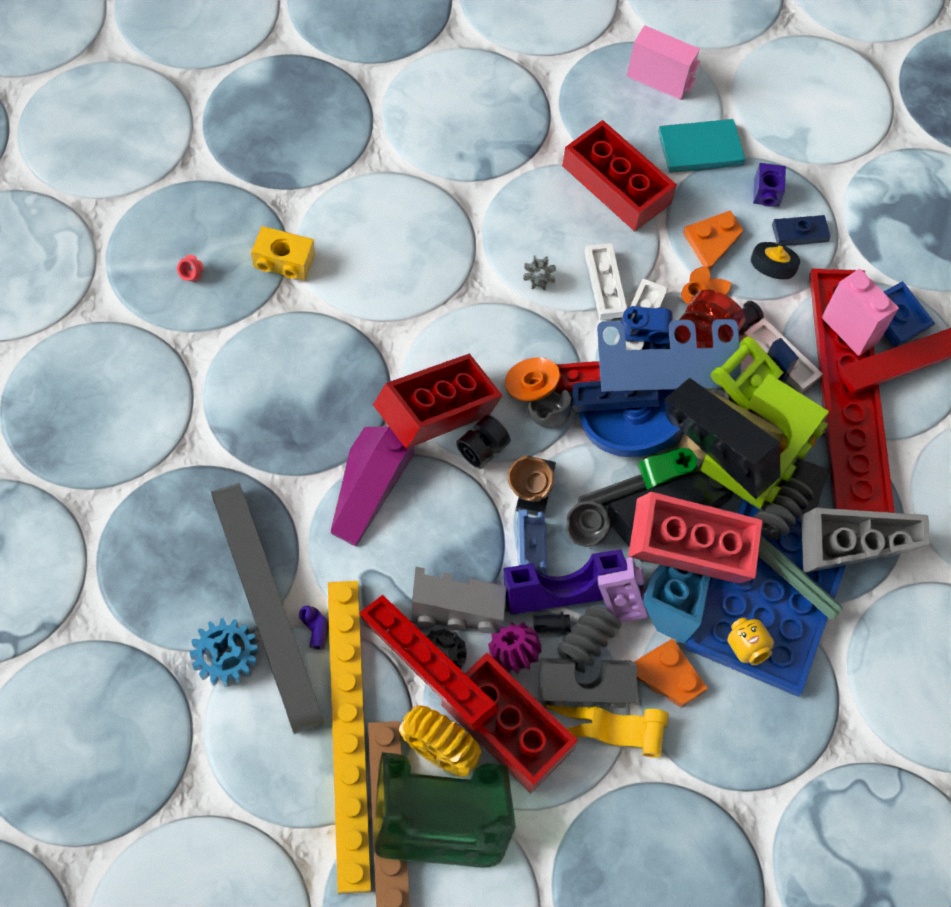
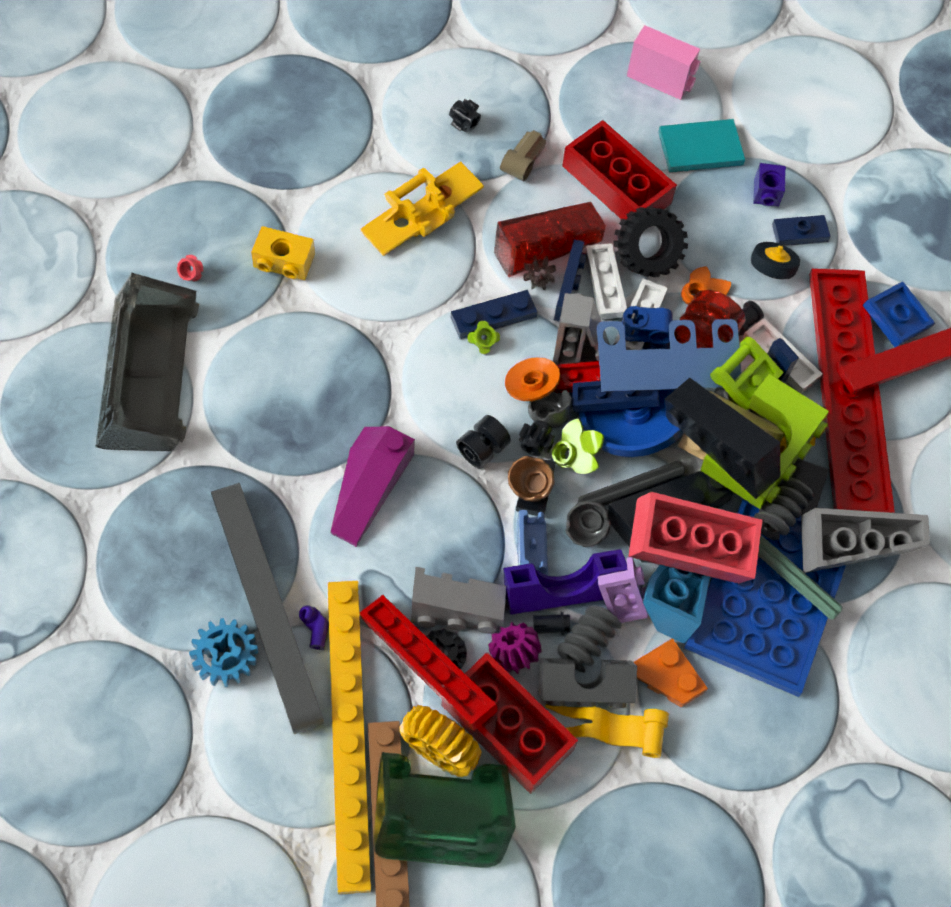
red brick [373,353,503,449] -> none
green piece [638,448,697,490] -> none
orange wing [683,210,743,271] -> none
yellow head [727,618,774,665] -> none
bright pink brick [822,269,899,356] -> none
none -> clear smoke windscreen [95,273,199,451]
none -> yellow piece [360,161,484,256]
none -> black gear [449,99,481,132]
none -> dark blue plate [451,290,537,339]
none -> lime plate [467,321,500,354]
none -> clear red wedge [494,201,606,277]
none -> dark tan piece [500,130,546,182]
none -> black gear [519,420,555,456]
none -> lime plate [552,419,604,474]
none -> light grey wedge [553,293,610,364]
none -> dark blue plate [554,239,587,322]
none -> black tyre [613,207,688,278]

